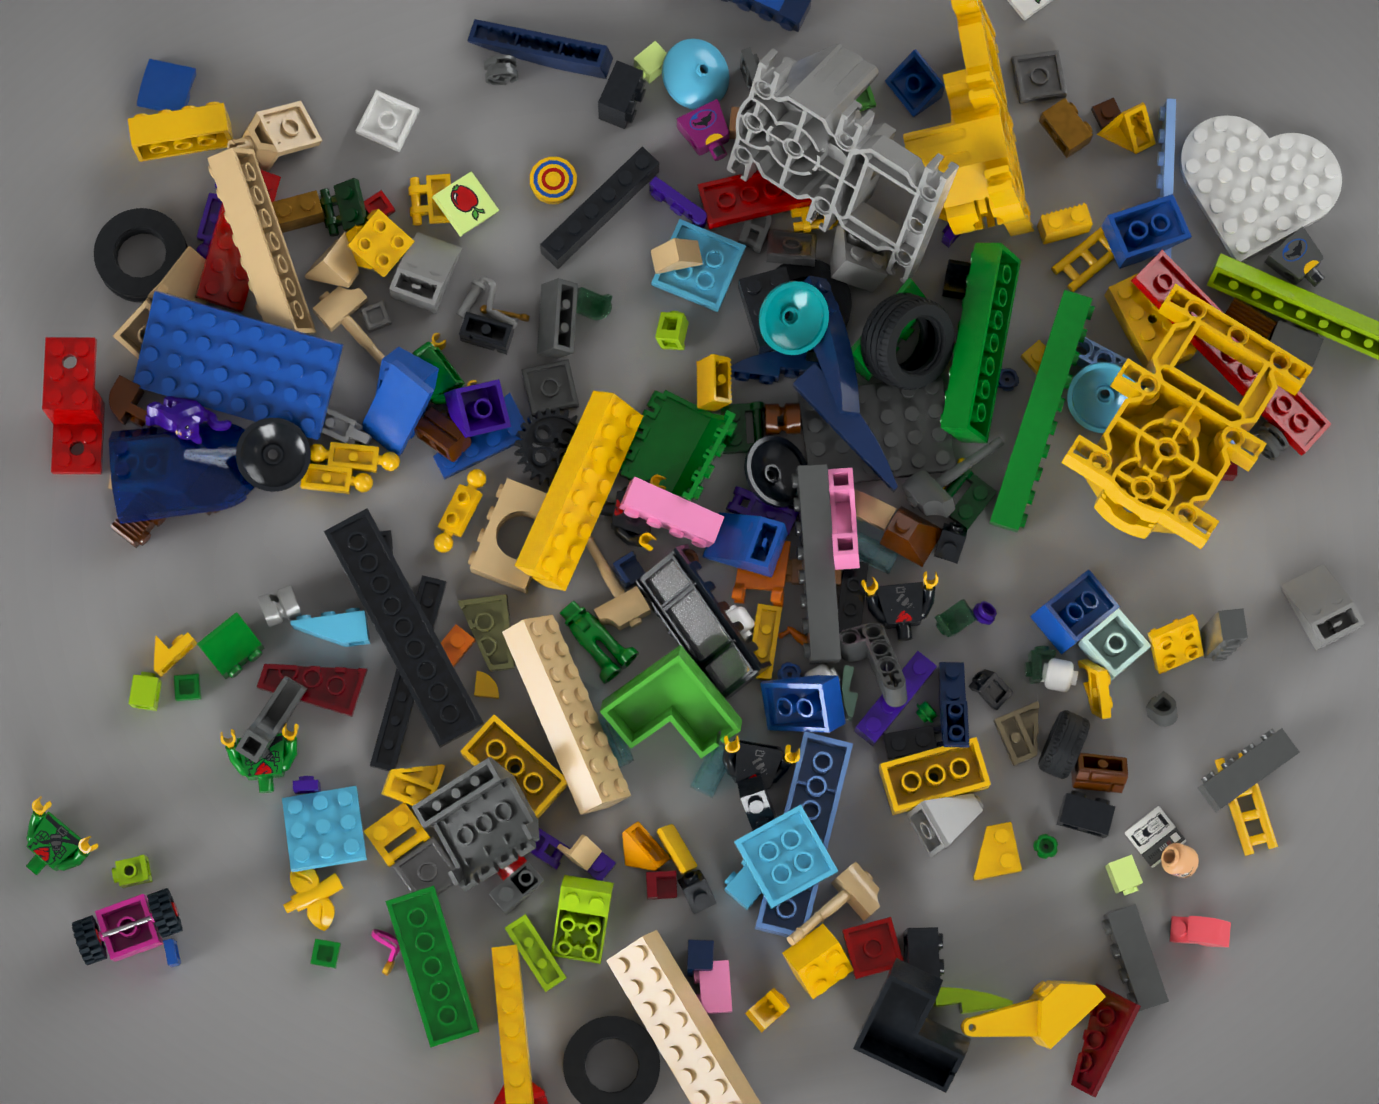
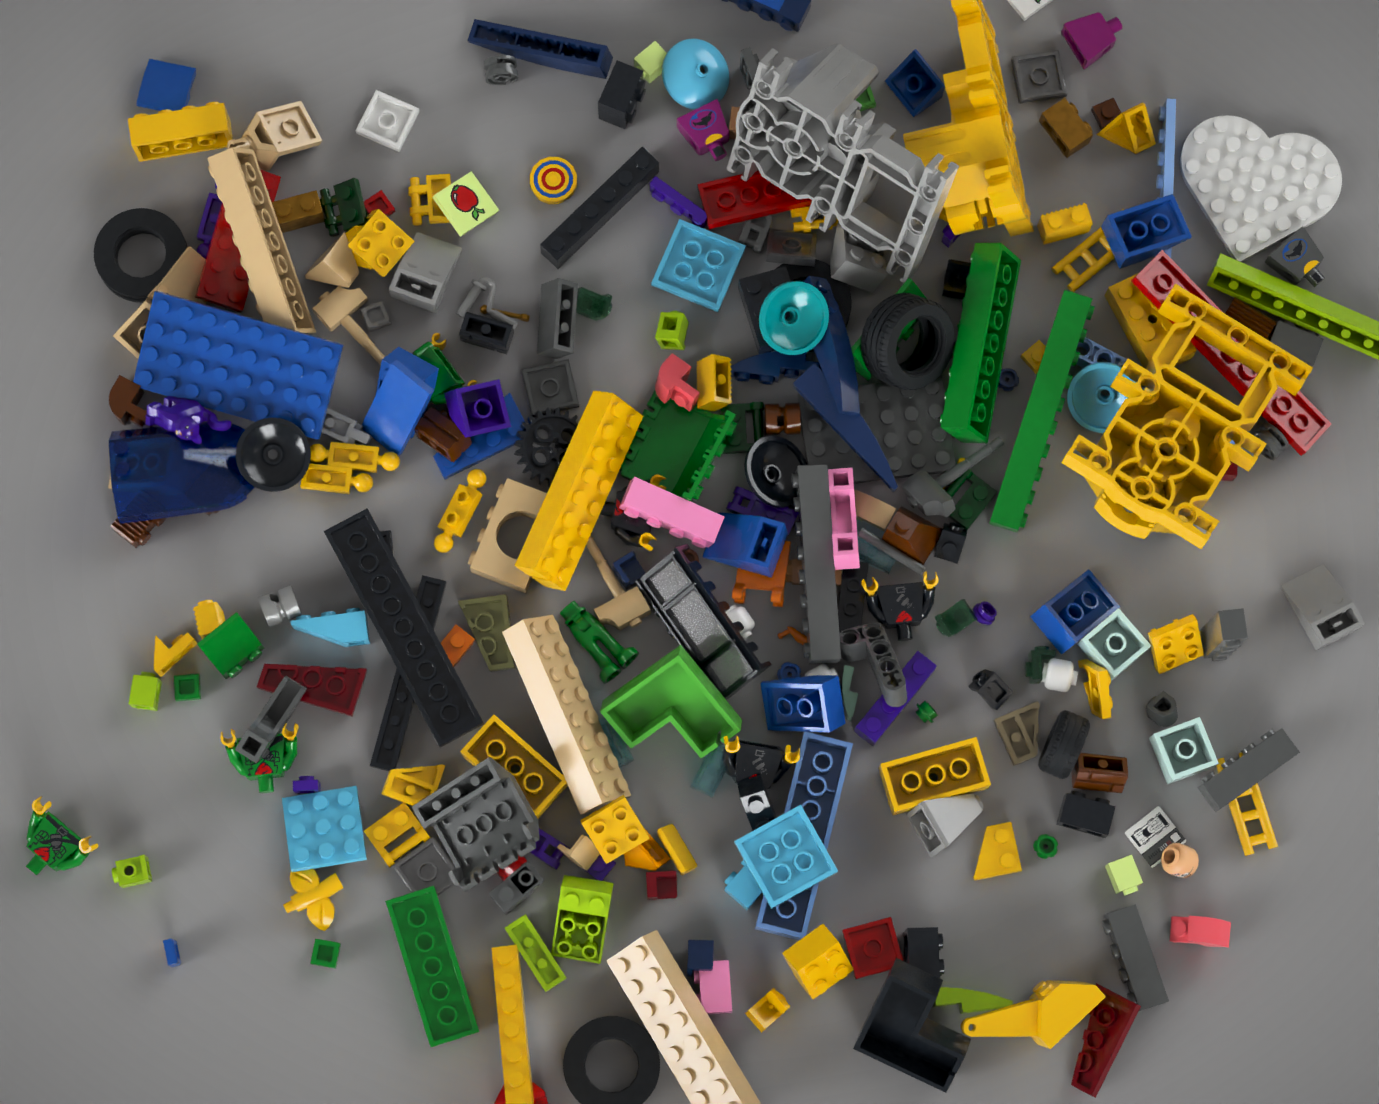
red bracket [42,337,105,474] -> none
brick [72,888,183,966] -> none
dark pink piece [371,929,400,976] -> none
yellow tile [474,671,499,699] -> none
tan slope [651,238,703,274] -> none
black bracket [677,870,716,914] -> none
yellow plate [747,603,782,681] -> none
tan piece [787,861,880,945] -> none
black hinge [883,725,943,759] -> none
dark blue slope [938,662,969,748] -> none
none -> yellow brick [193,600,225,639]
none -> yellow plate [580,794,650,864]
none -> coral brick [655,353,700,412]
none -> dark grey bar [858,528,925,575]
none -> magenta torso [1061,12,1122,69]
none -> light aqua brick [1149,717,1219,785]

